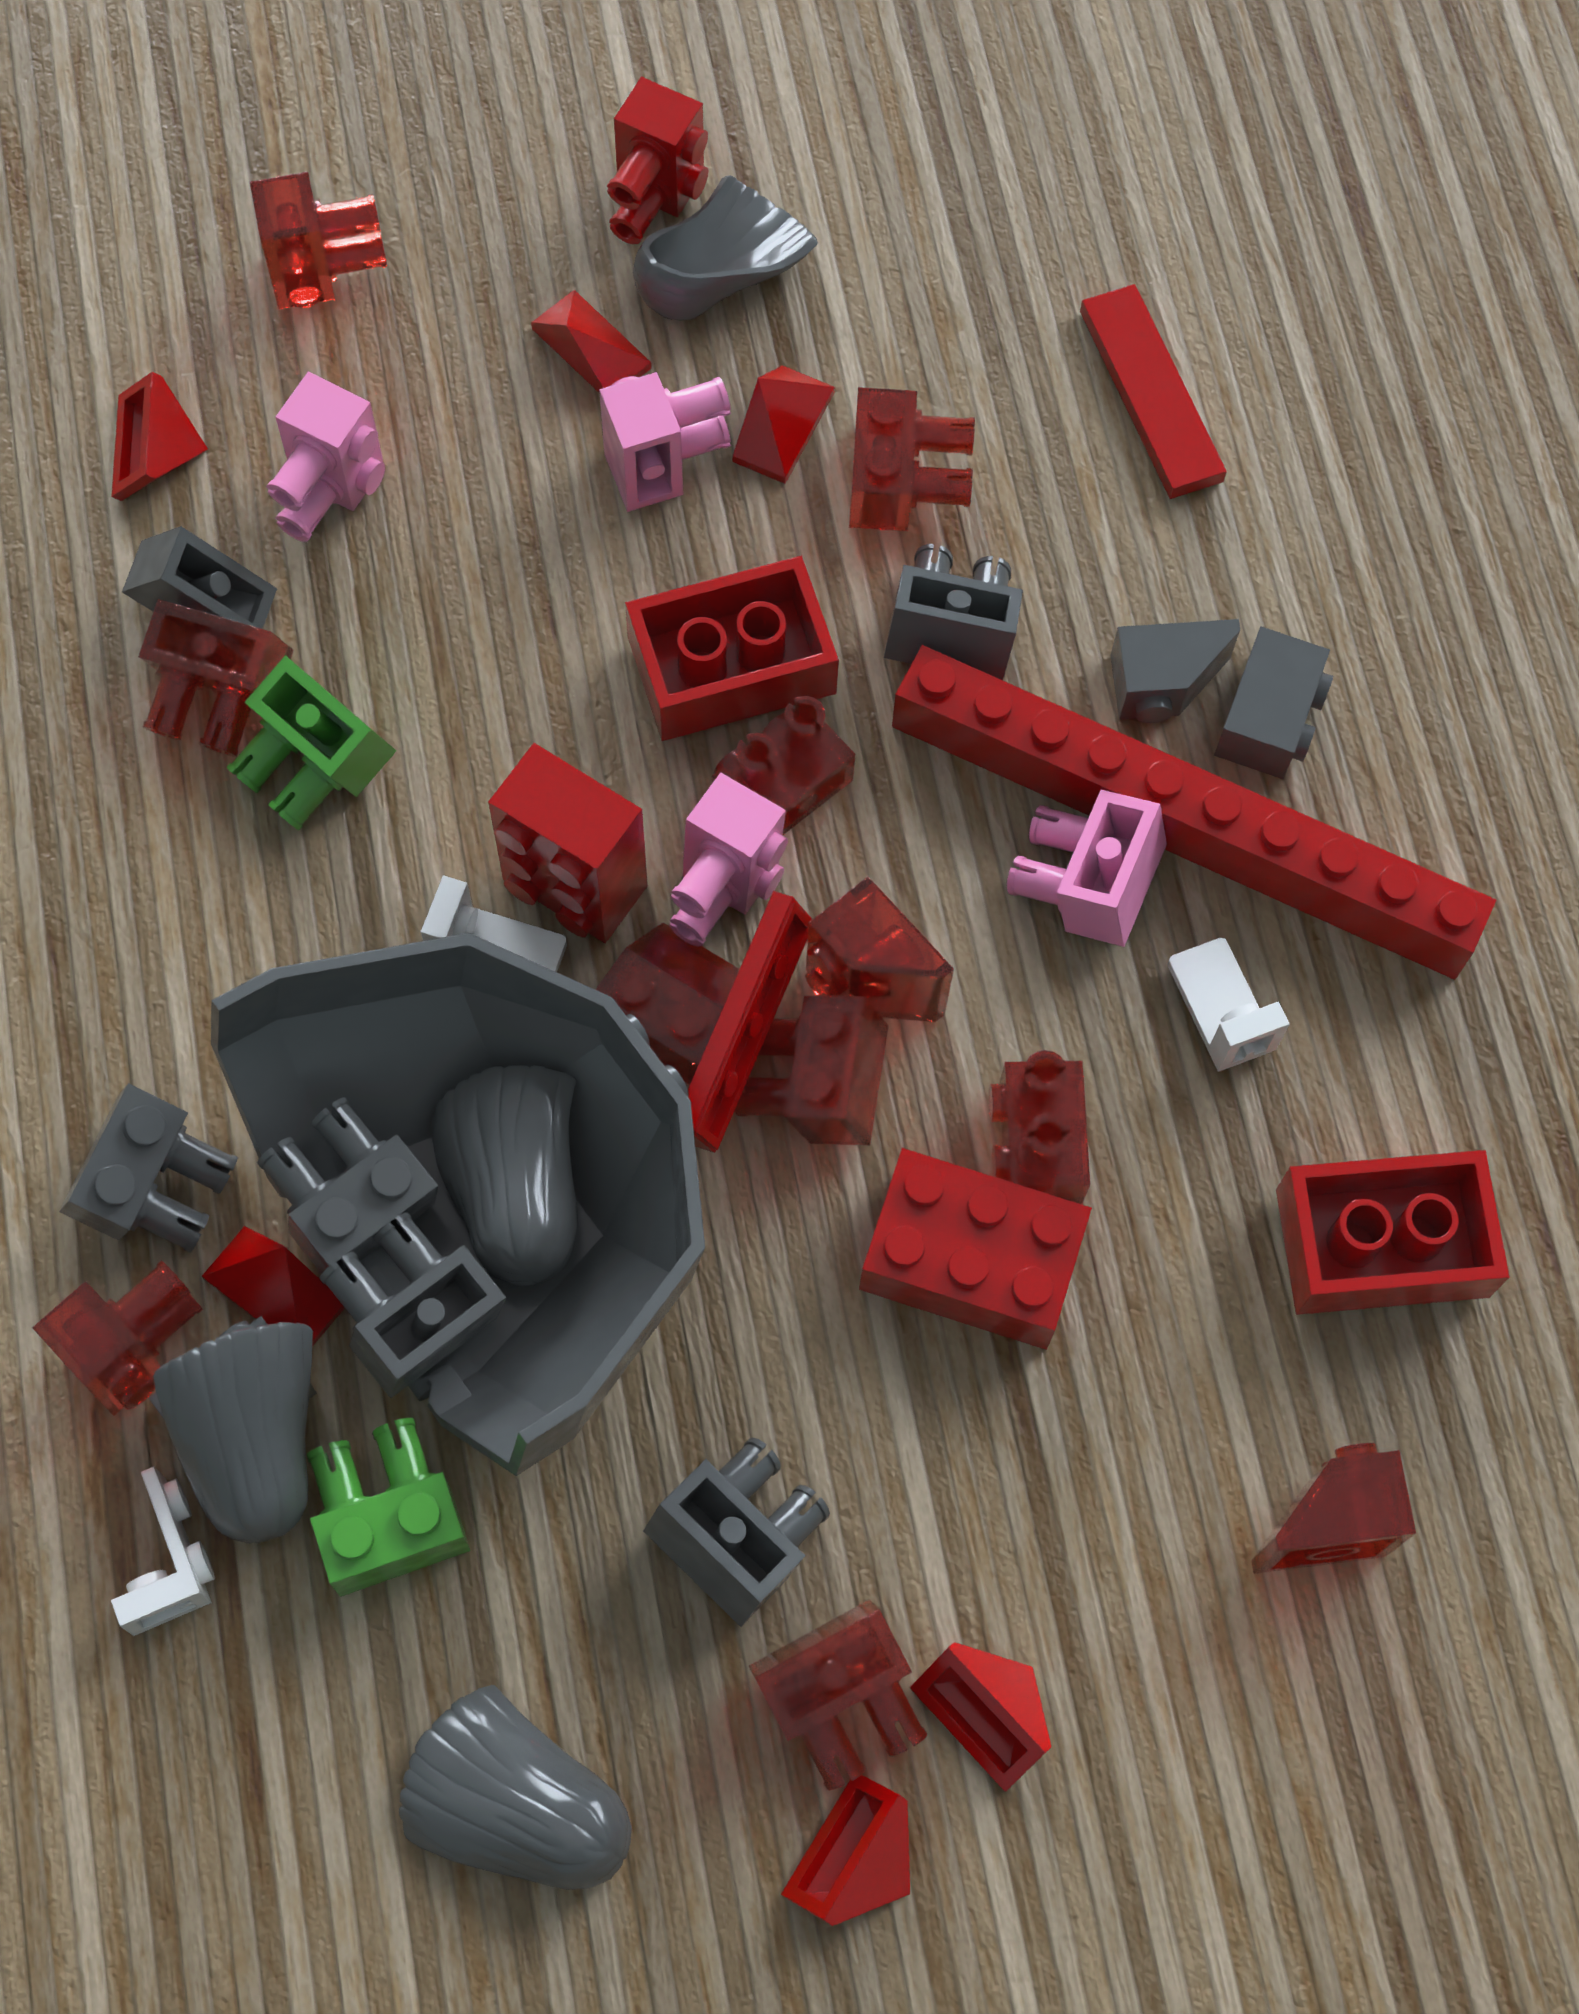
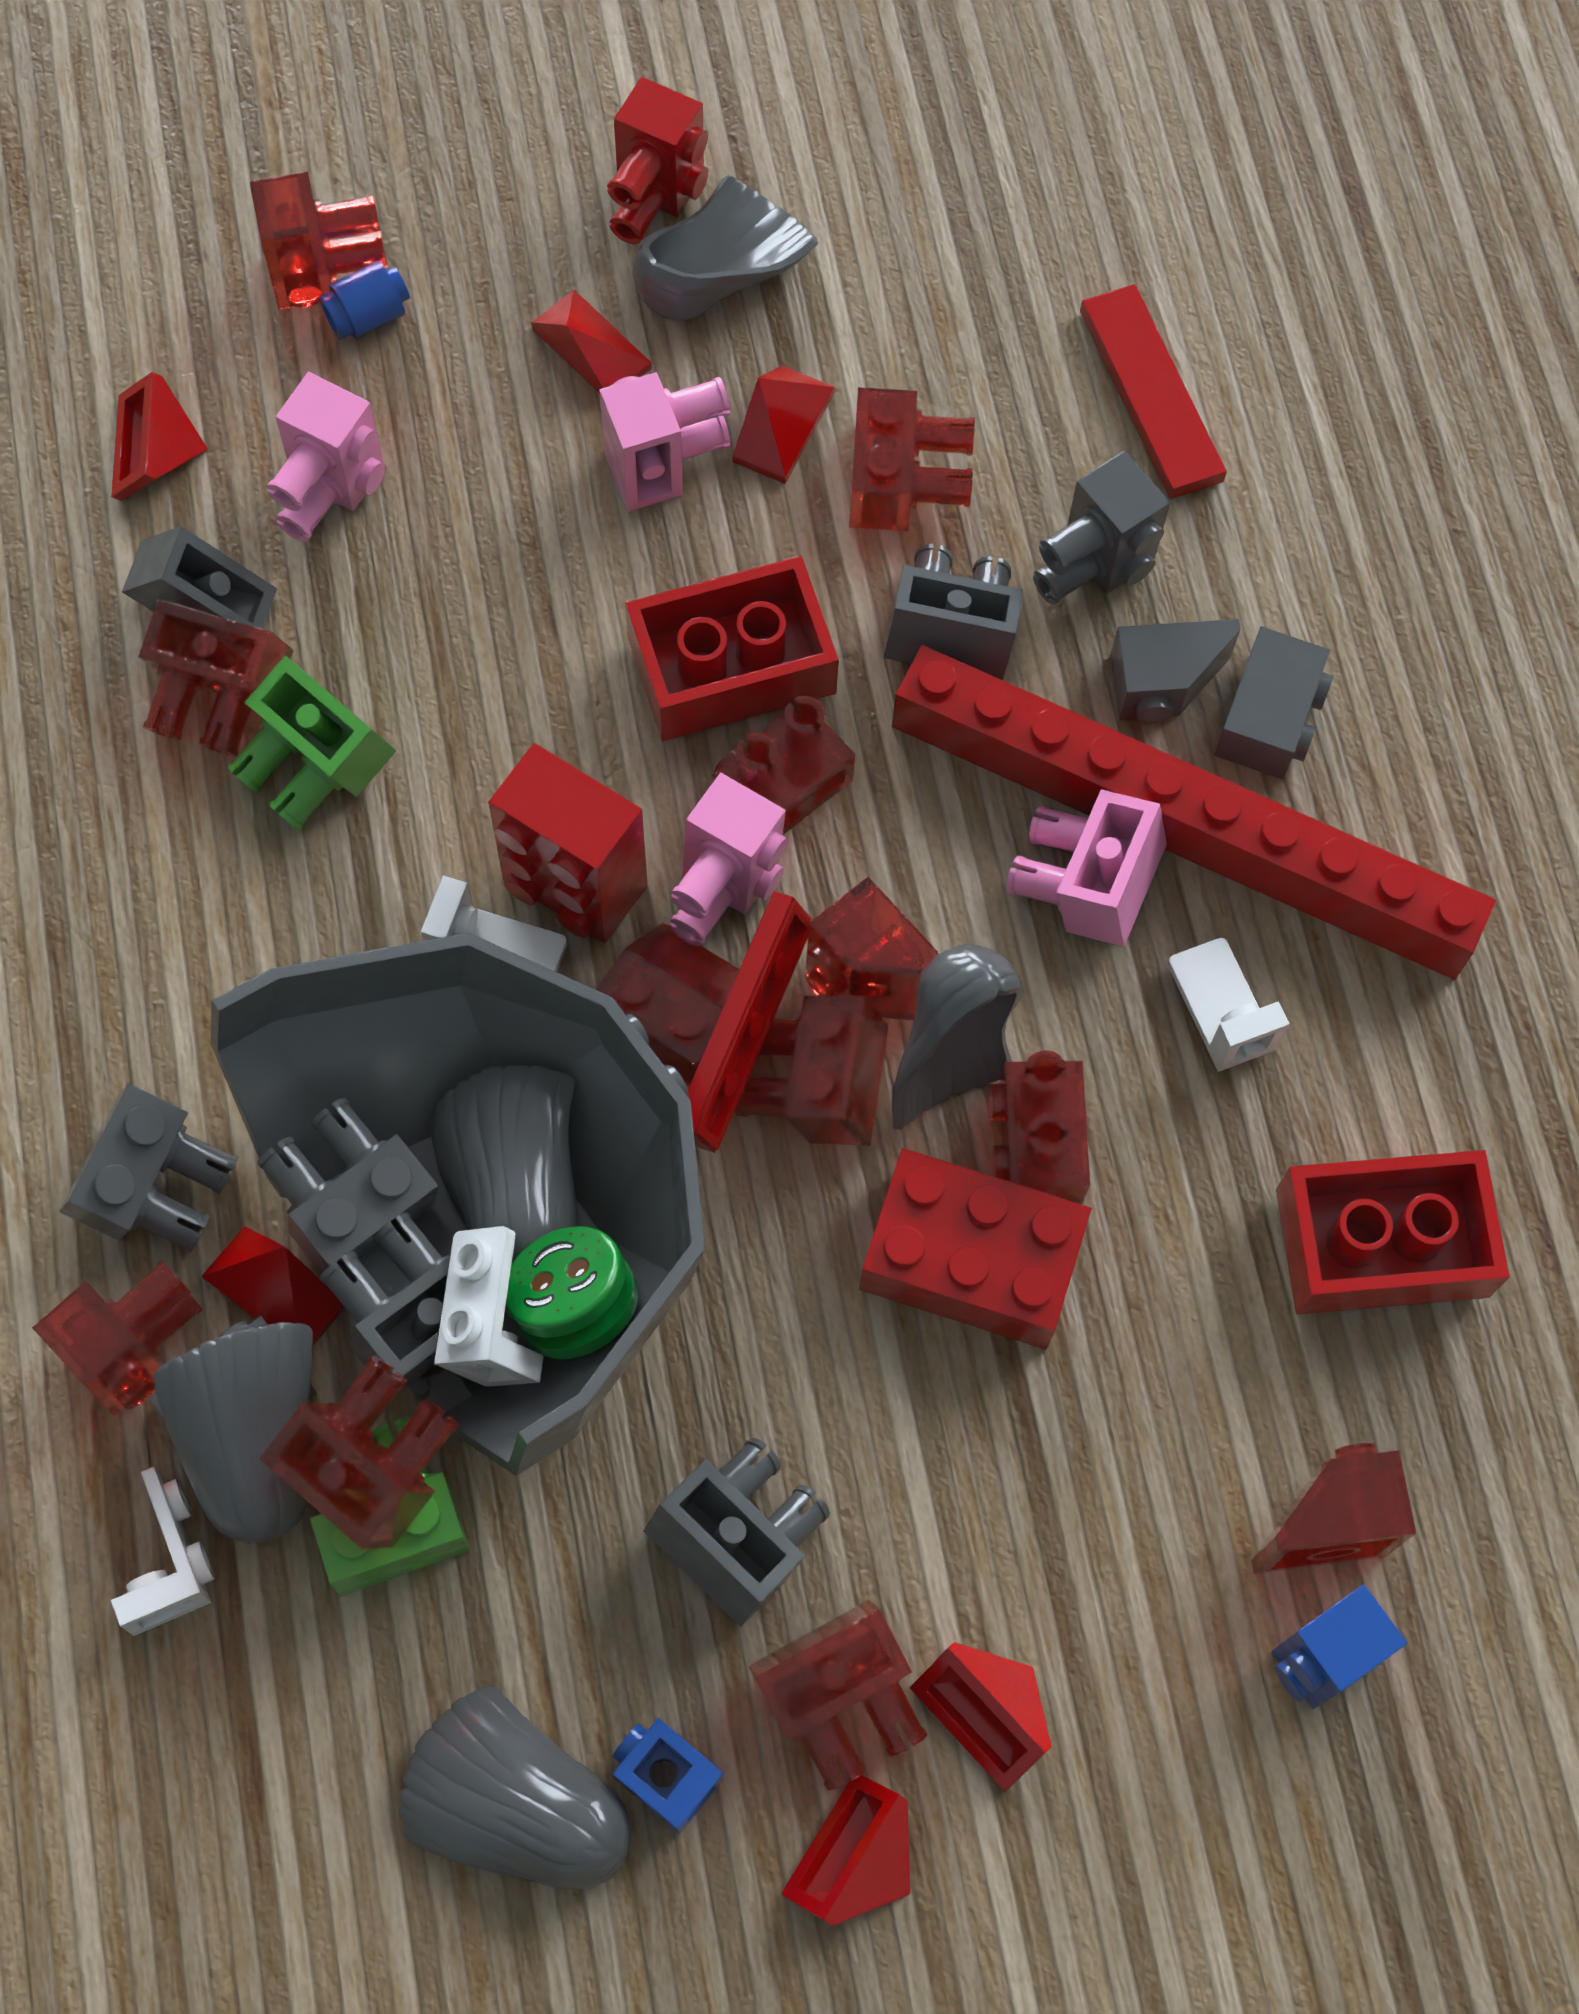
none -> clear red brick [259,1355,459,1550]
none -> blue brick [318,261,410,340]
none -> white bracket [434,1226,543,1387]
none -> green head [505,1226,639,1359]
none -> blue brick [612,1718,724,1835]
none -> dark grey hair [892,944,1024,1129]
none -> dark grey brick [1033,451,1170,605]
none -> blue brick [1271,1584,1408,1709]

